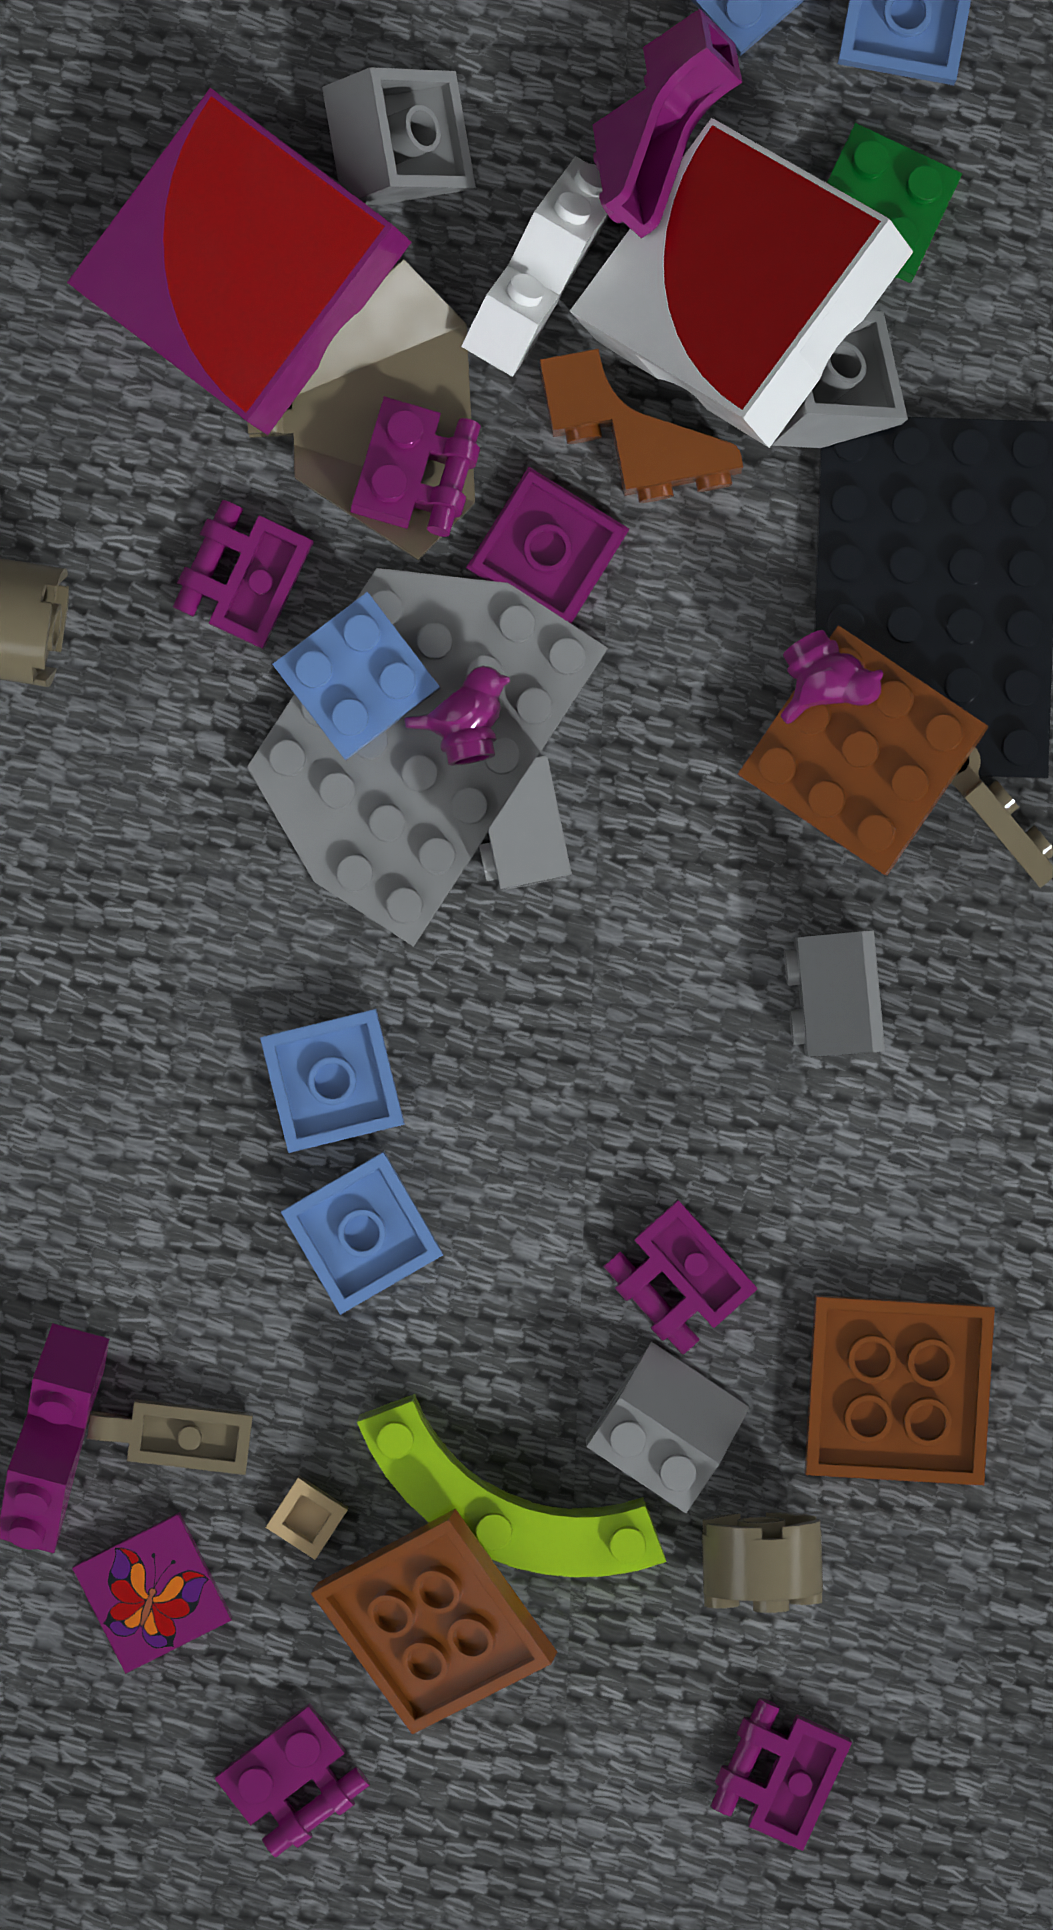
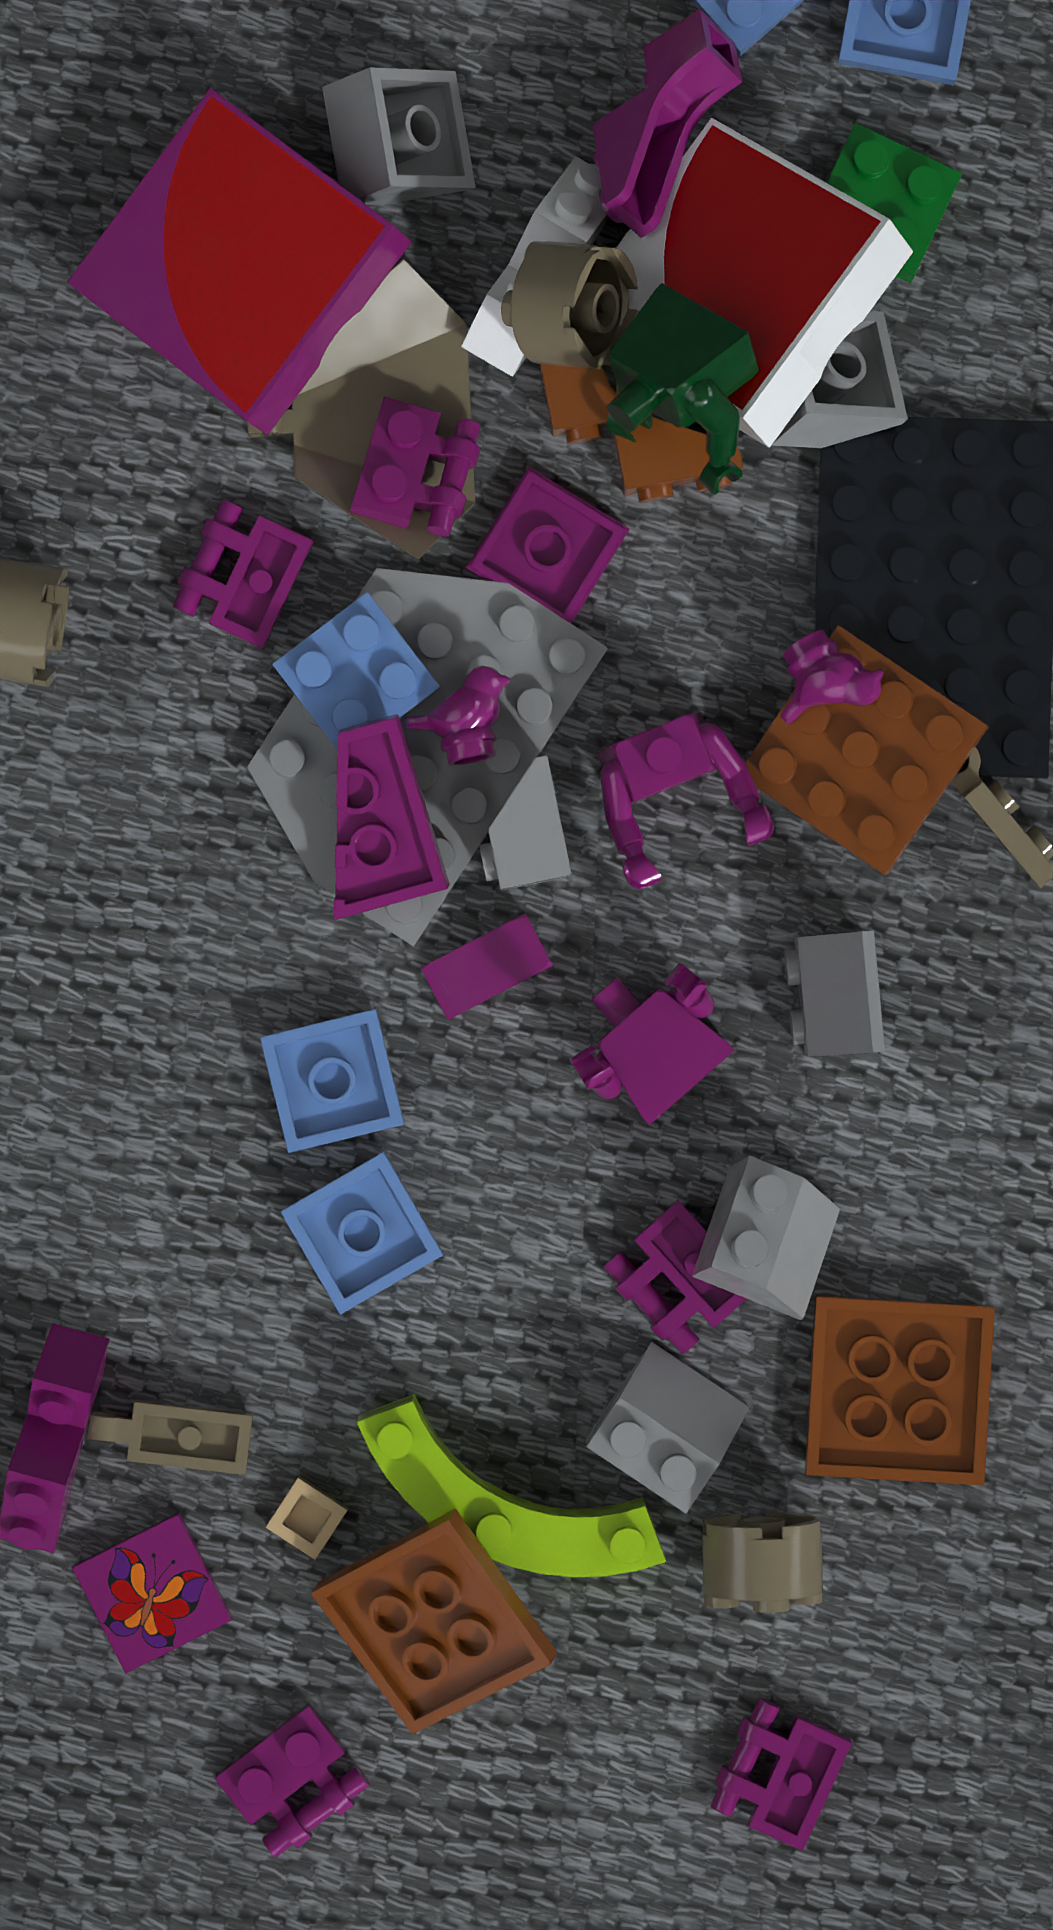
none -> magenta wing [333,714,450,921]
none -> magenta slope [421,913,553,1020]
none -> dark tan brick [501,241,638,369]
none -> magenta torso [569,962,734,1125]
none -> magenta torso [597,712,774,889]
none -> dark green torso [607,283,759,495]
none -> light grey slope [692,1155,840,1320]

